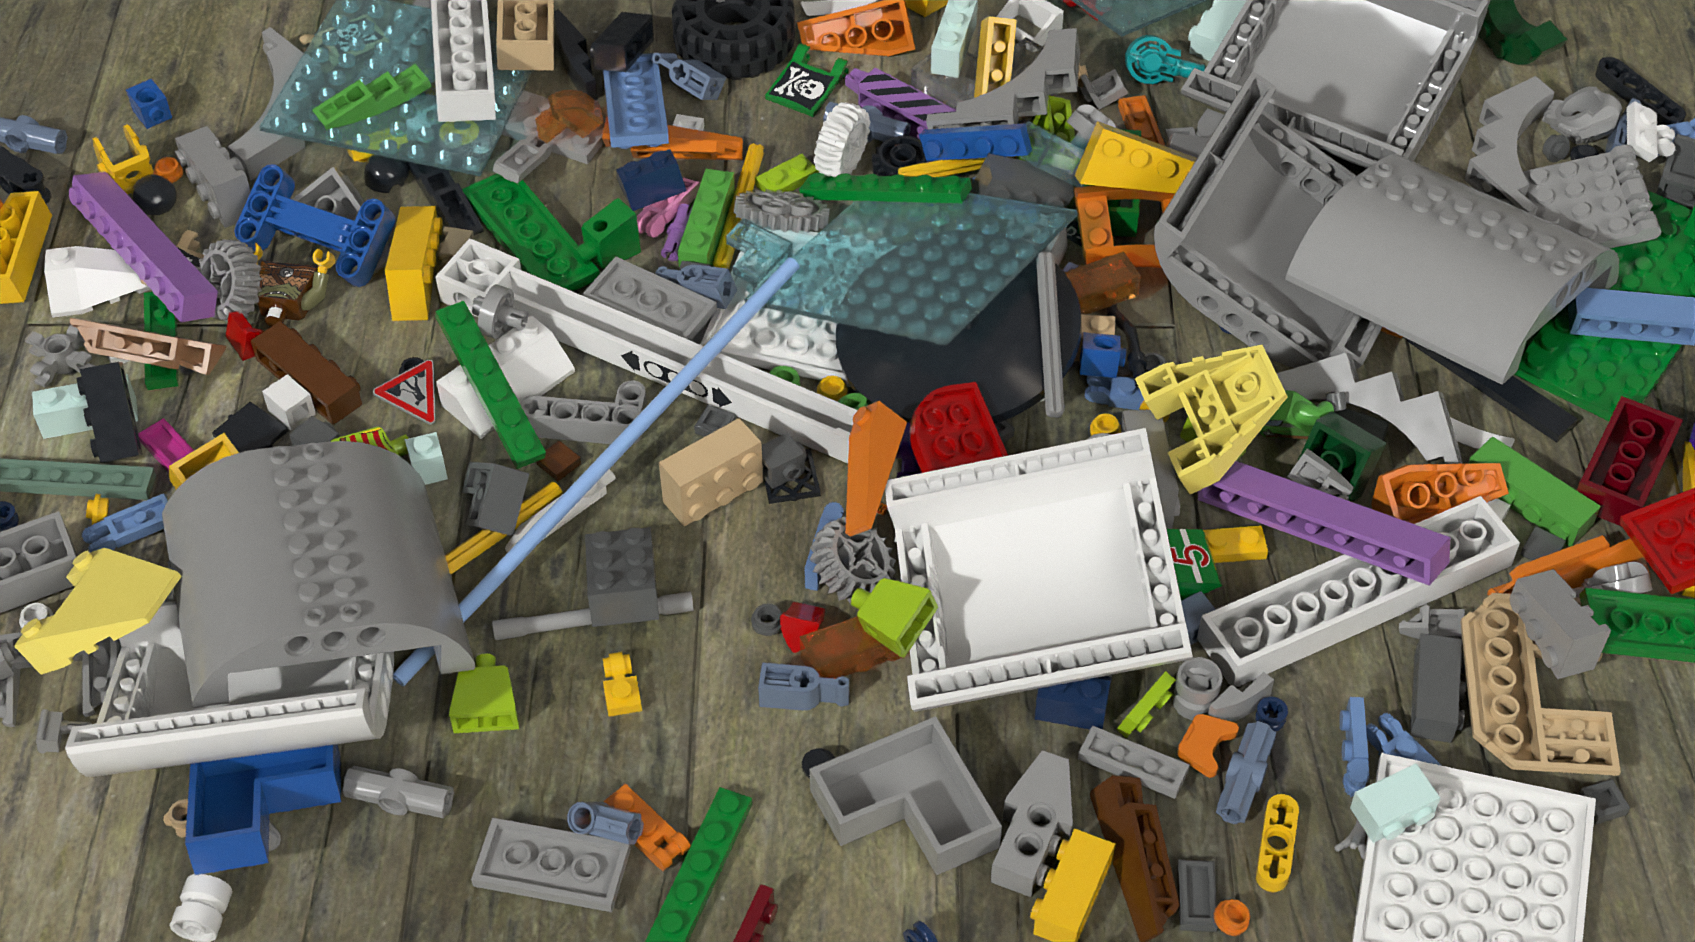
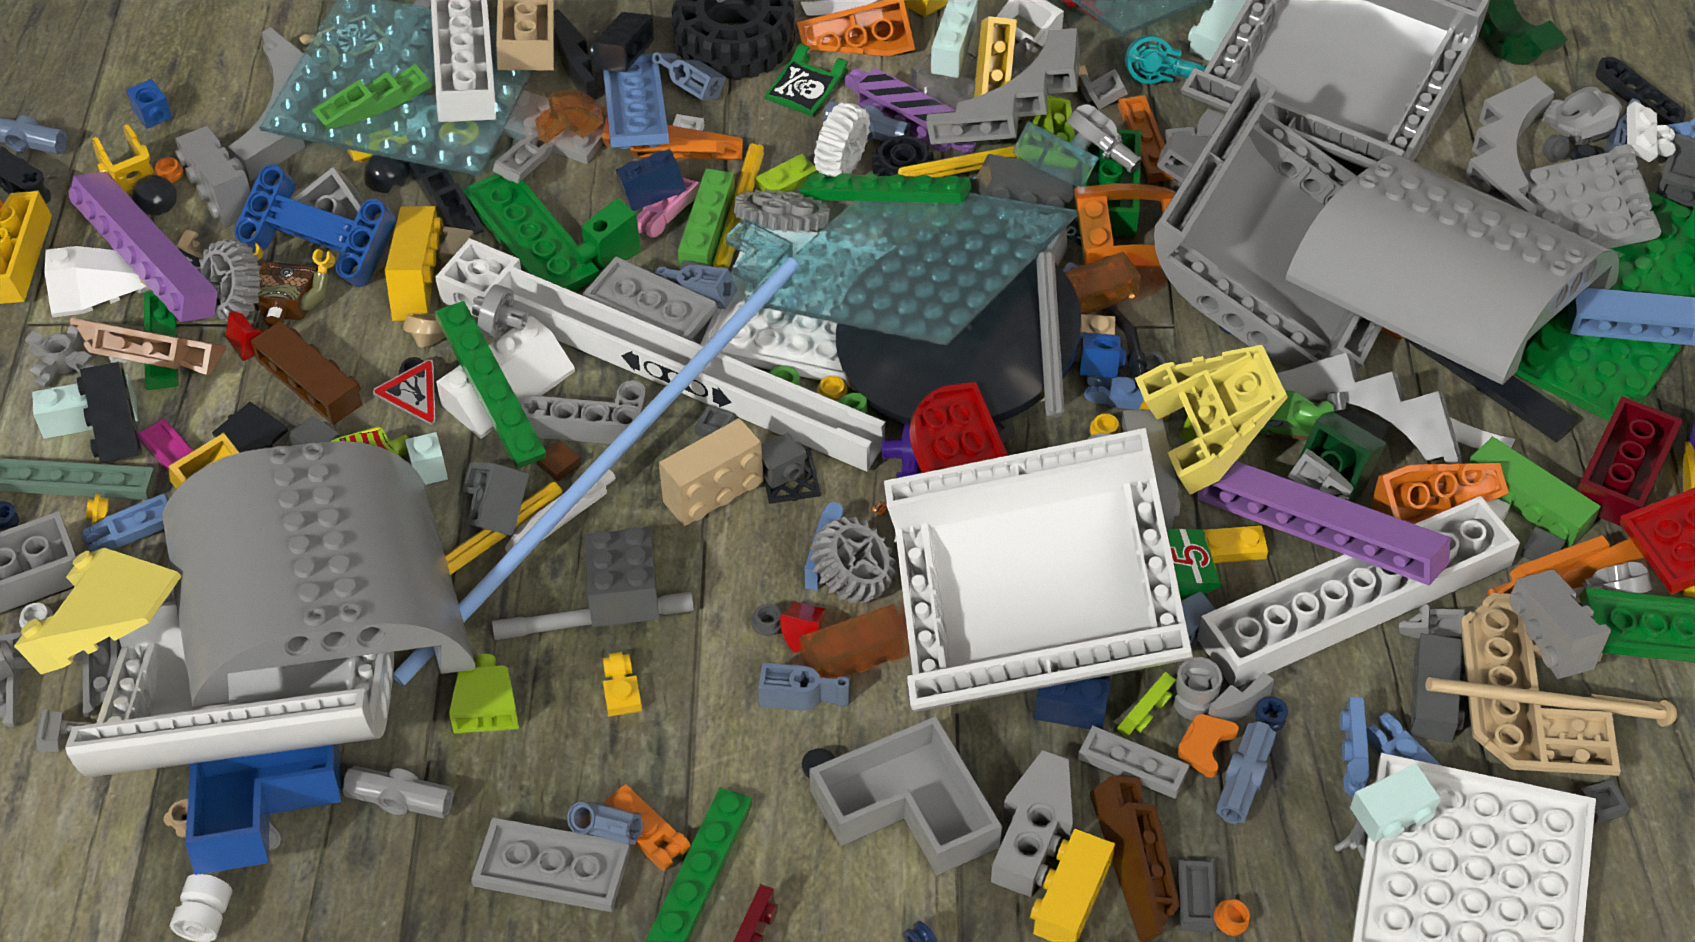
white brick [262,374,316,431] -> none
medium lavender pin [661,204,693,261] -> none
orange wedge [845,401,907,537] -> none
lime torso [851,578,939,658] -> none
blue plate [919,123,1032,161] -> none
yellow wedge [1075,121,1197,193] -> none
yellow beam [1256,794,1299,892] -> none
none -> tan piece [403,313,445,347]
none -> tan bar [1425,677,1677,727]

